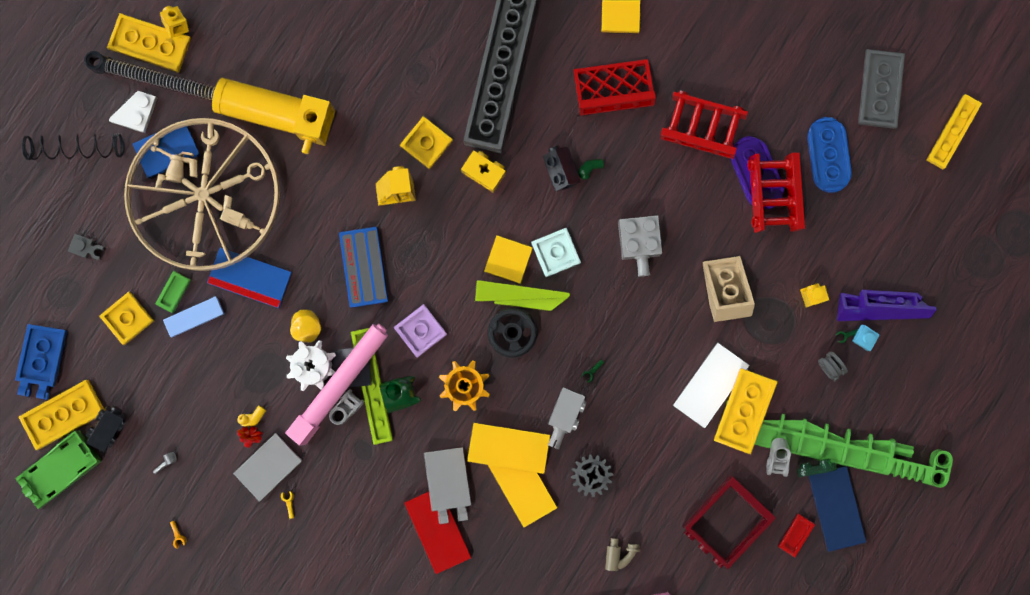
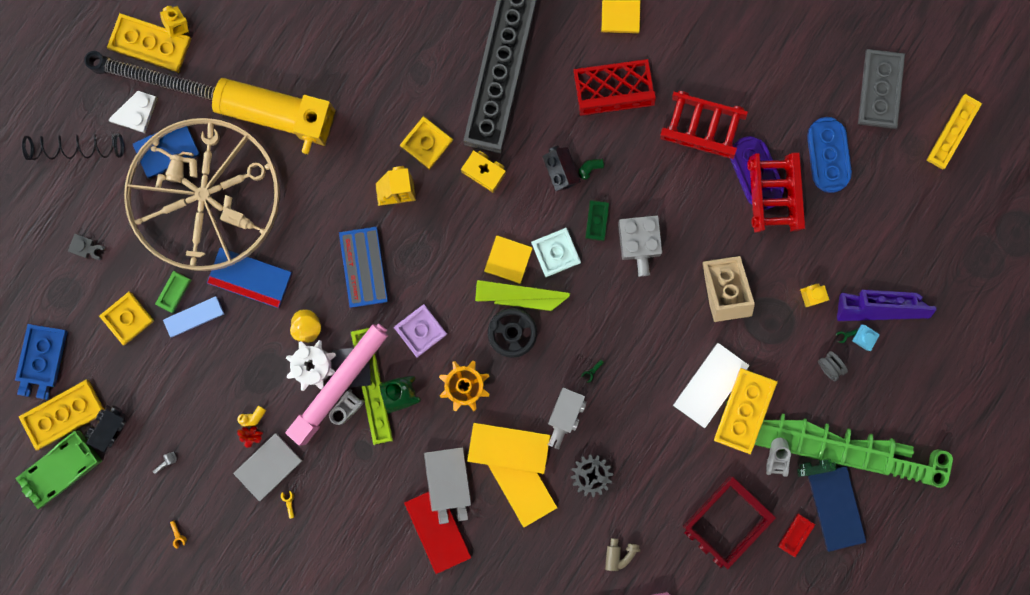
none -> dark green plate [585,200,609,241]

